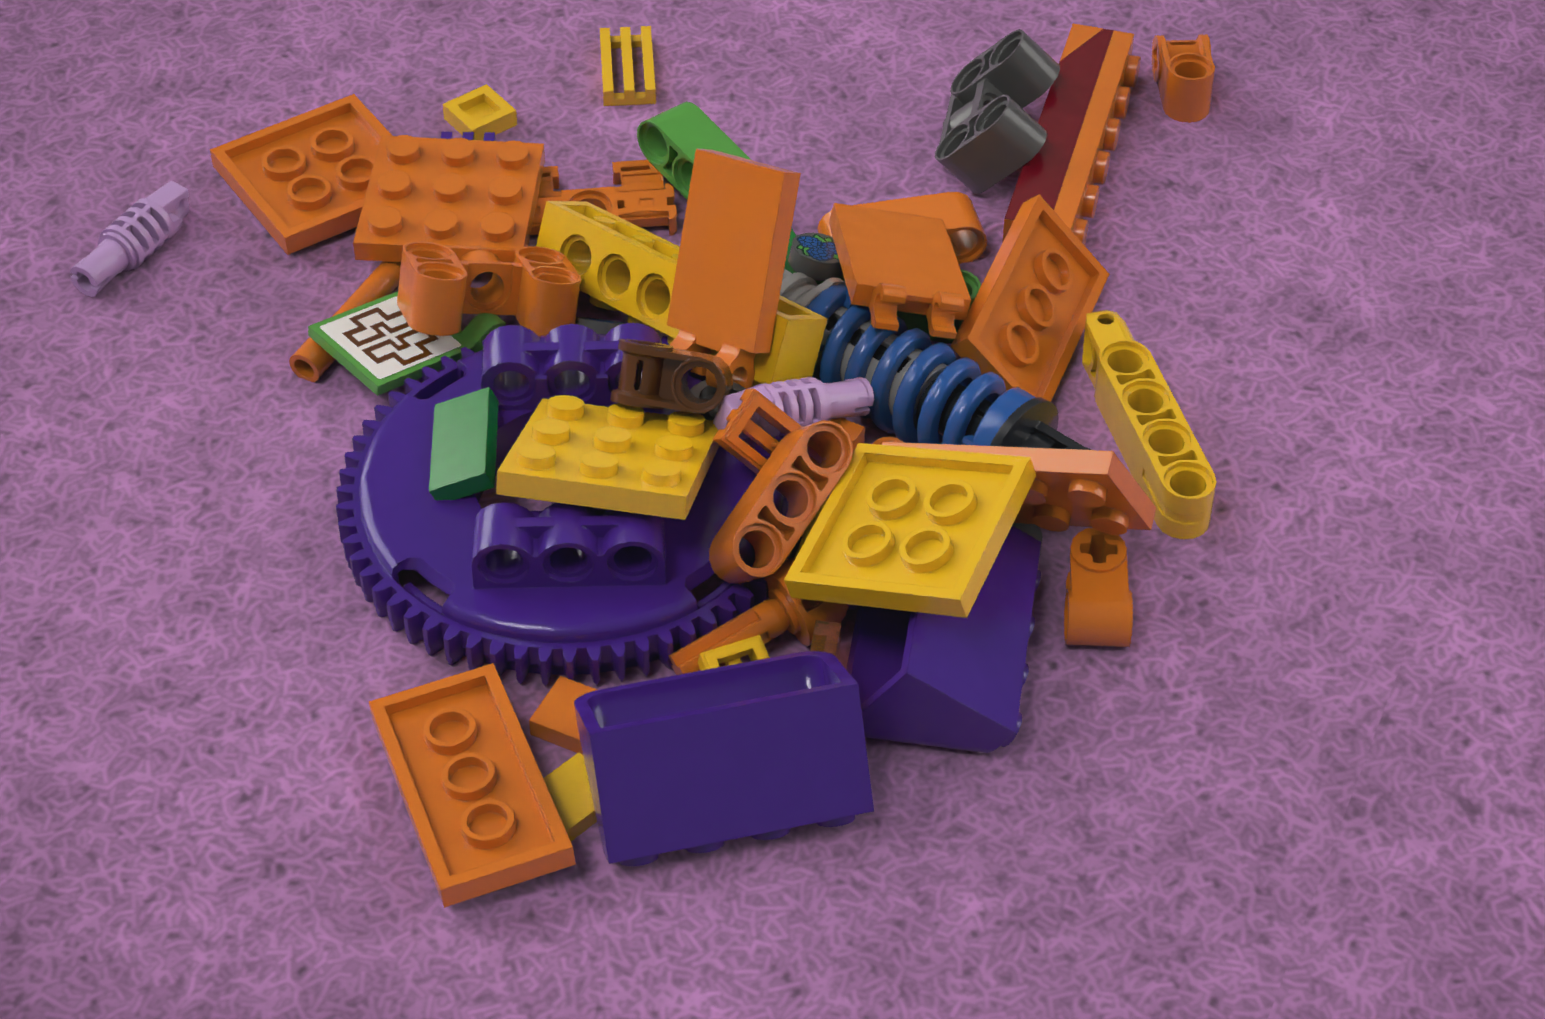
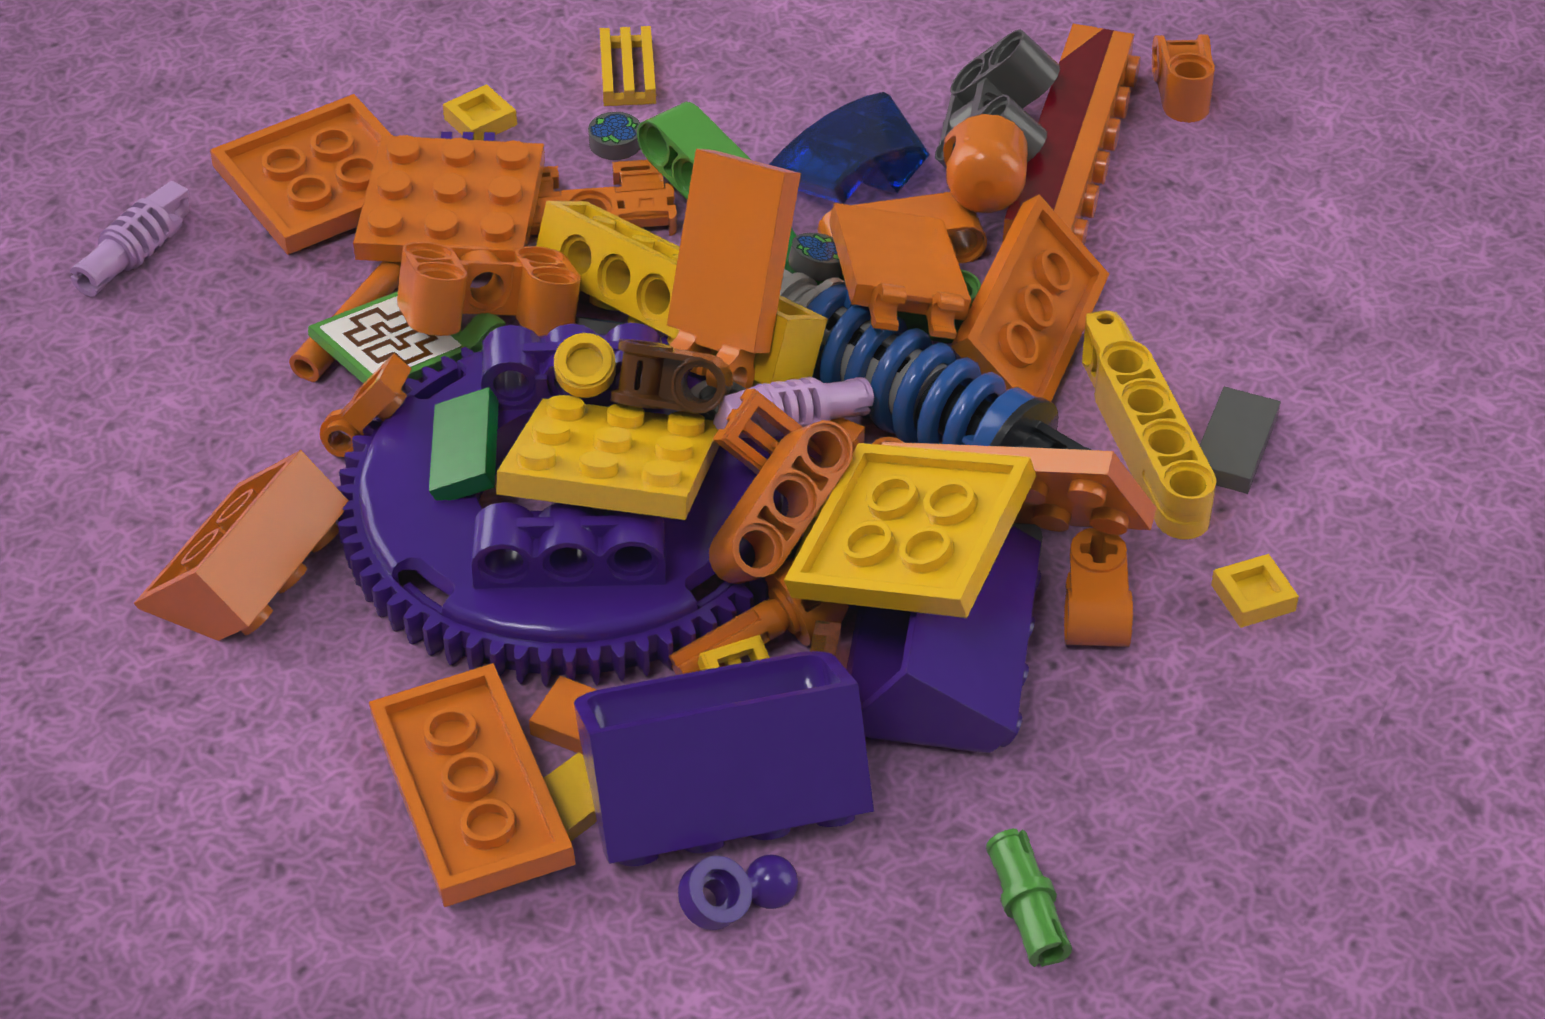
none -> orange slope [134,450,349,641]
none -> orange plate [320,353,412,457]
none -> yellow tile [554,333,616,398]
none -> tile [588,112,641,160]
none -> dark purple plate [678,854,799,930]
none -> clear blue slope [768,92,930,204]
none -> orange helmet [943,114,1028,213]
none -> bright green pin [986,828,1072,967]
none -> dark grey tile [1200,386,1281,494]
none -> yellow tile [1211,553,1299,628]

